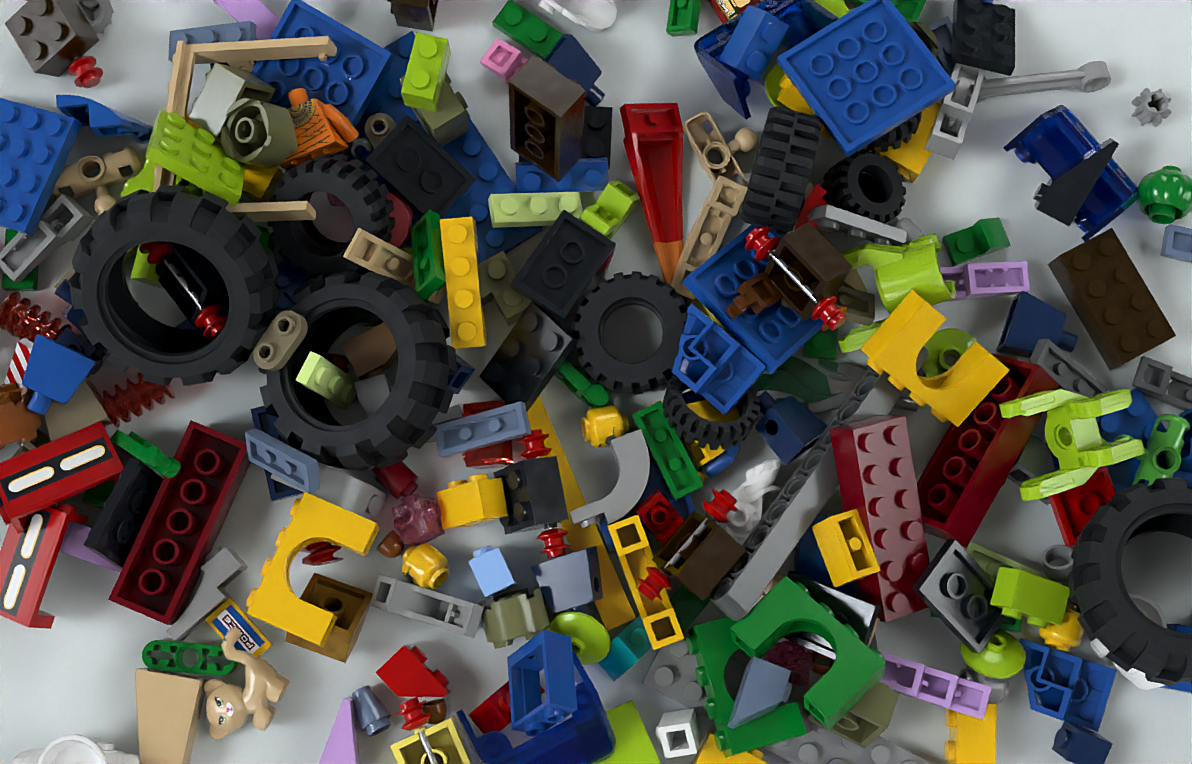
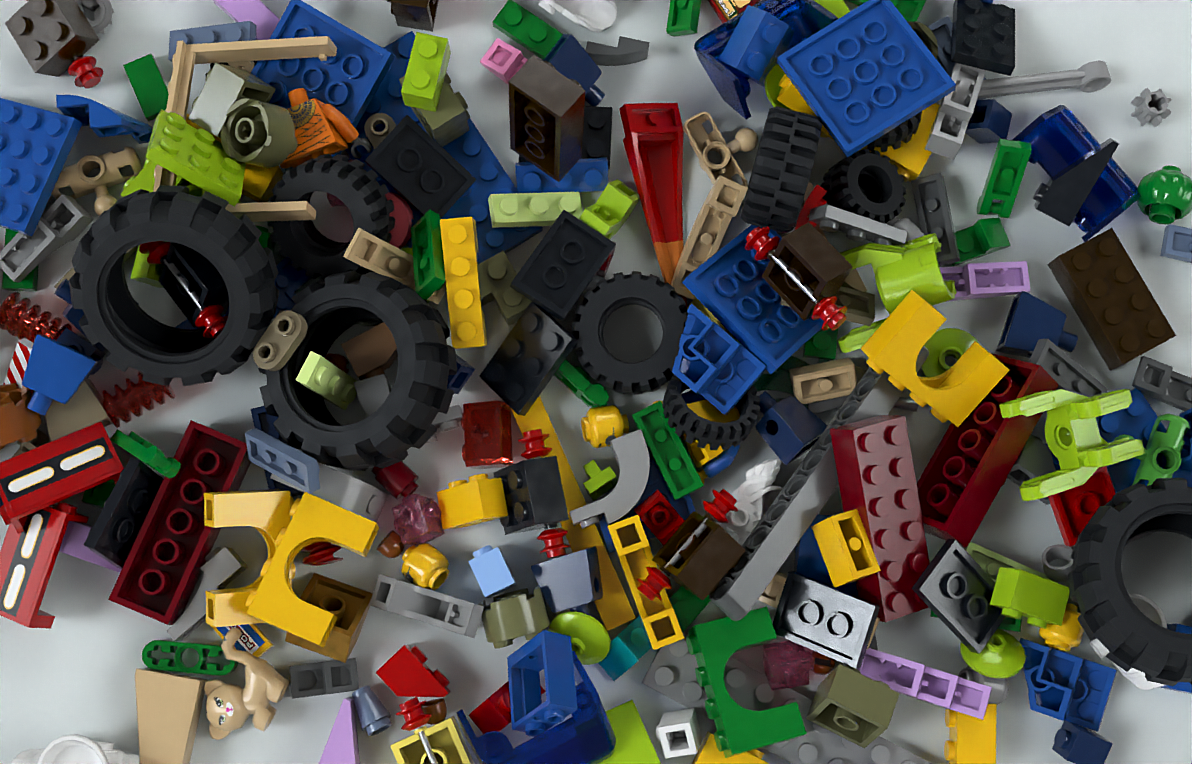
sand blue plate [435,402,531,458] -> none
reddish brown plate [725,272,783,319] -> none
sand blue slope [727,656,792,729] -> none
green arch [730,576,886,730] -> none
none -> green tile [123,54,169,122]
none -> yellow arch [204,489,295,627]
none -> dark grey slope [289,658,359,699]
none -> lime tile [583,460,618,501]
none -> dark grey slope [585,36,650,66]
none -> tan slope [789,358,857,404]
none -> dark grey plate [911,172,960,267]
none -> dark blue brick [965,99,1012,144]
none -> green plate [977,139,1032,218]

